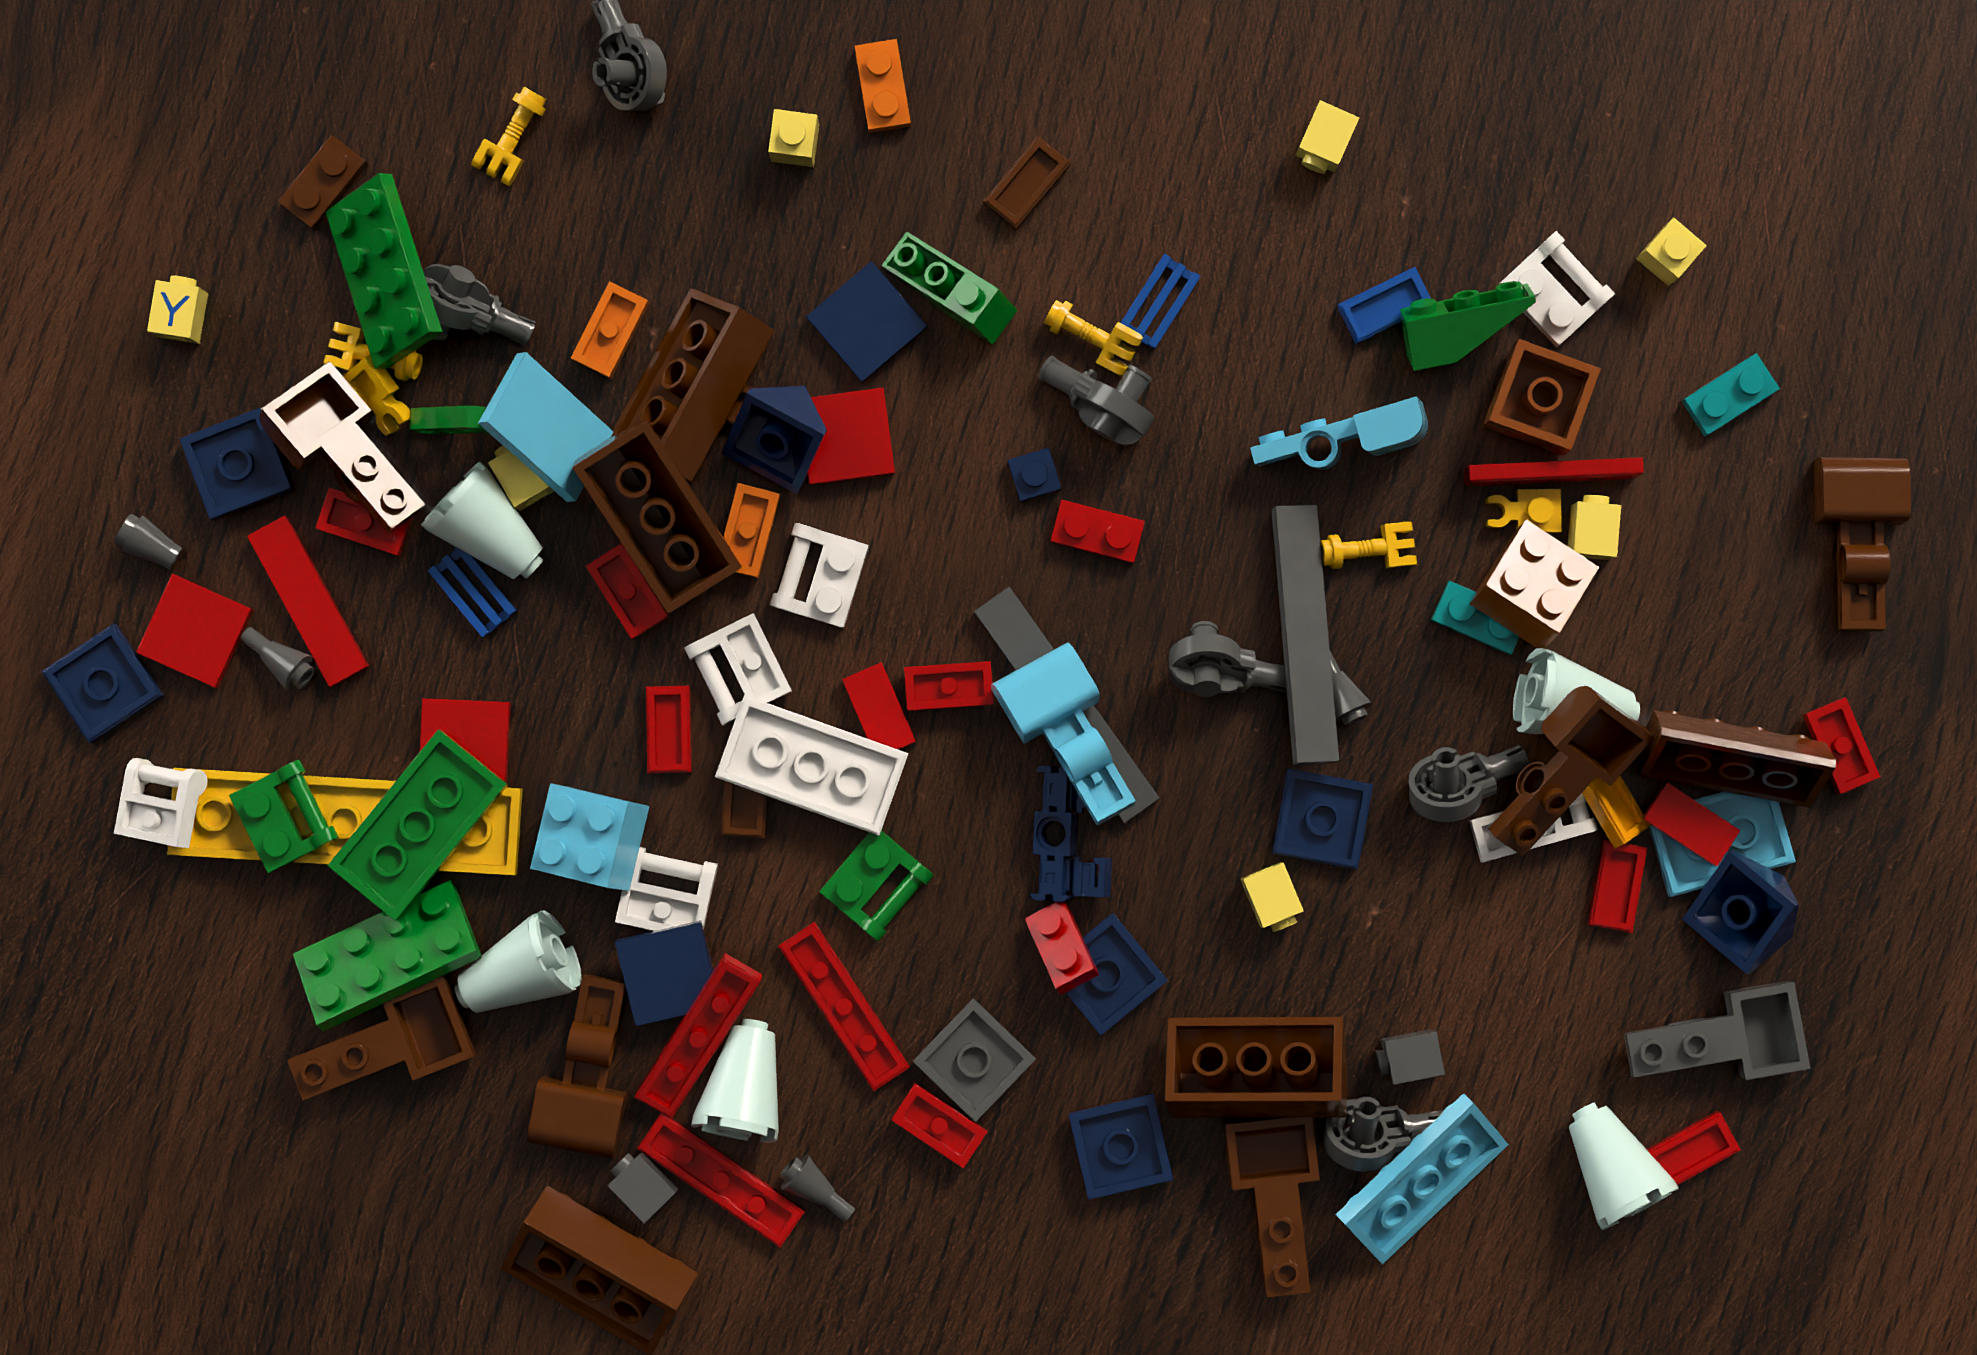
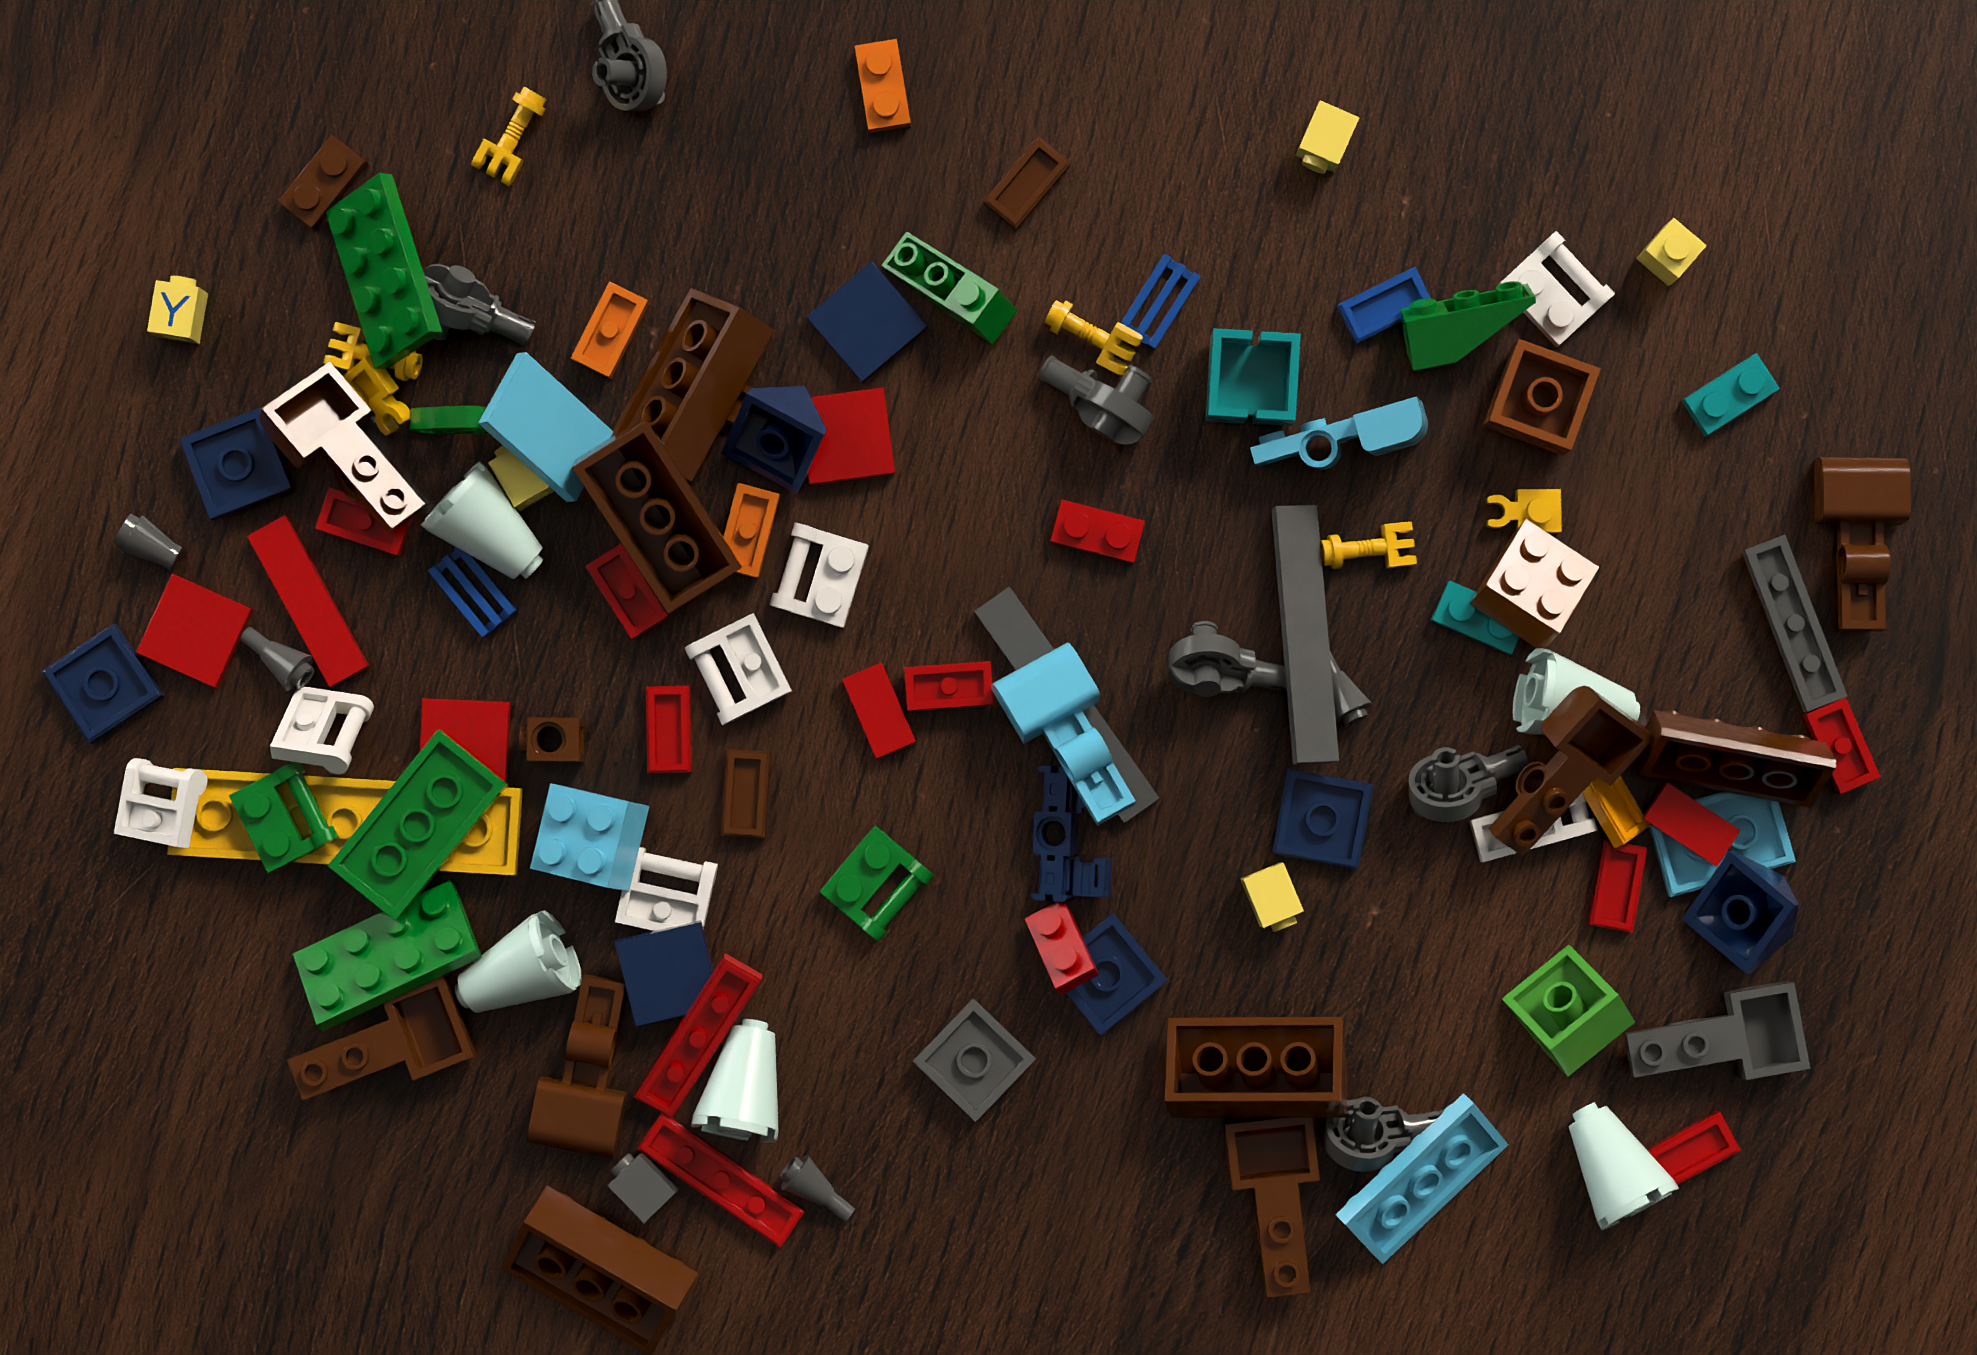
white tile [715,695,909,835] -> none
light yellow brick [768,109,820,167] -> none
red tile [778,922,910,1091] -> none
red plate [891,1082,988,1168] -> none
dark blue plate [1008,447,1062,502] -> none
dark blue plate [1068,1093,1173,1200] -> none
dark grey brick [1375,1029,1445,1085] -> none
red tile [1463,457,1644,486] -> none
light yellow brick [1567,495,1621,560] -> none
none -> white plate [270,687,374,774]
none -> reddish brown brick [519,717,585,762]
none -> teal piece [1205,328,1301,427]
none -> bright green slope [1502,945,1635,1077]
none -> dark grey plate [1741,535,1848,712]

